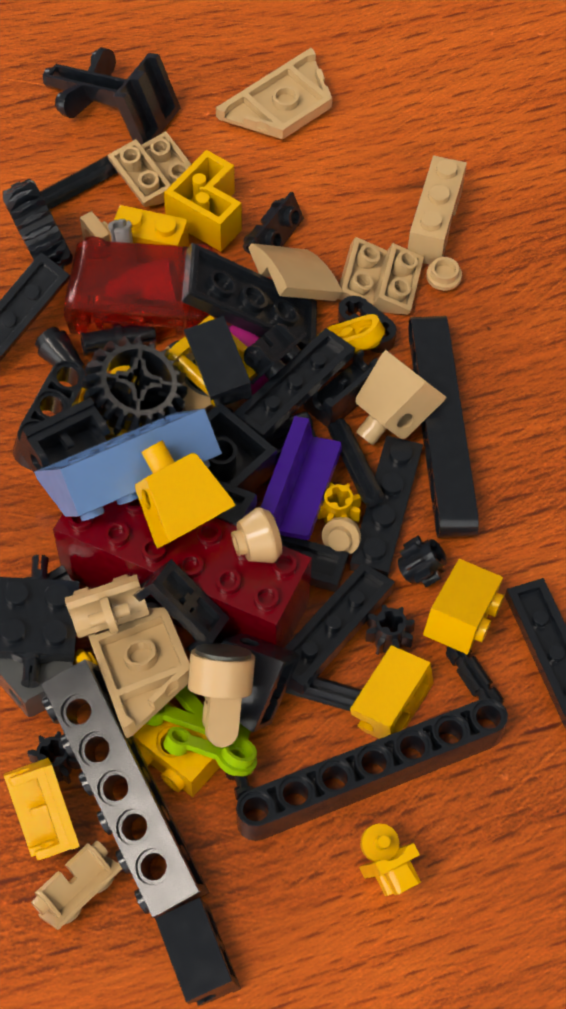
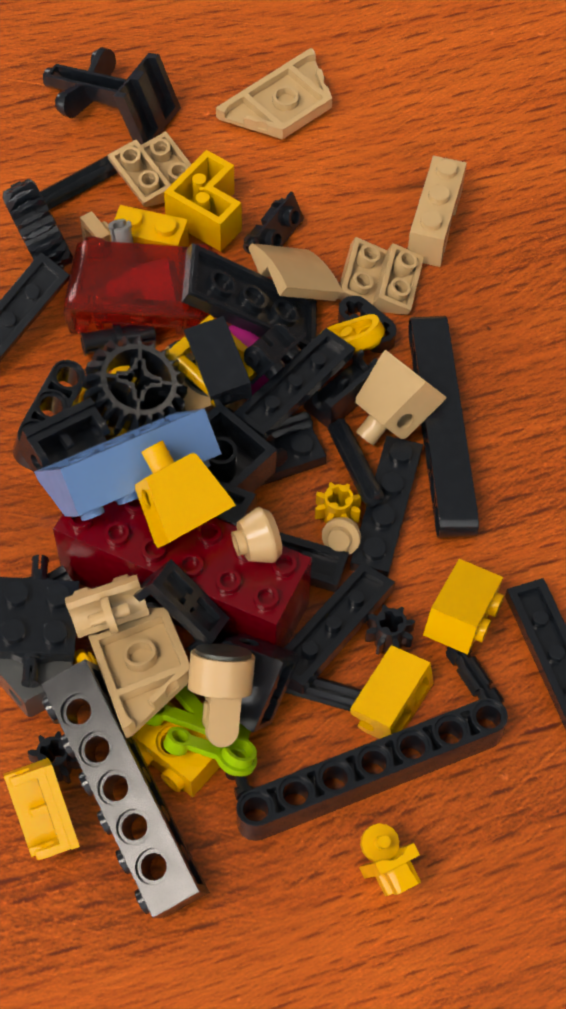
tan hinge [31,840,122,930] -> none
black cone [35,327,86,371] -> none
black hinge [155,897,241,1006] -> none
dark purple panel [261,416,342,540] -> none
black gear [398,535,447,587] -> none
tan plate [426,257,462,291] -> none

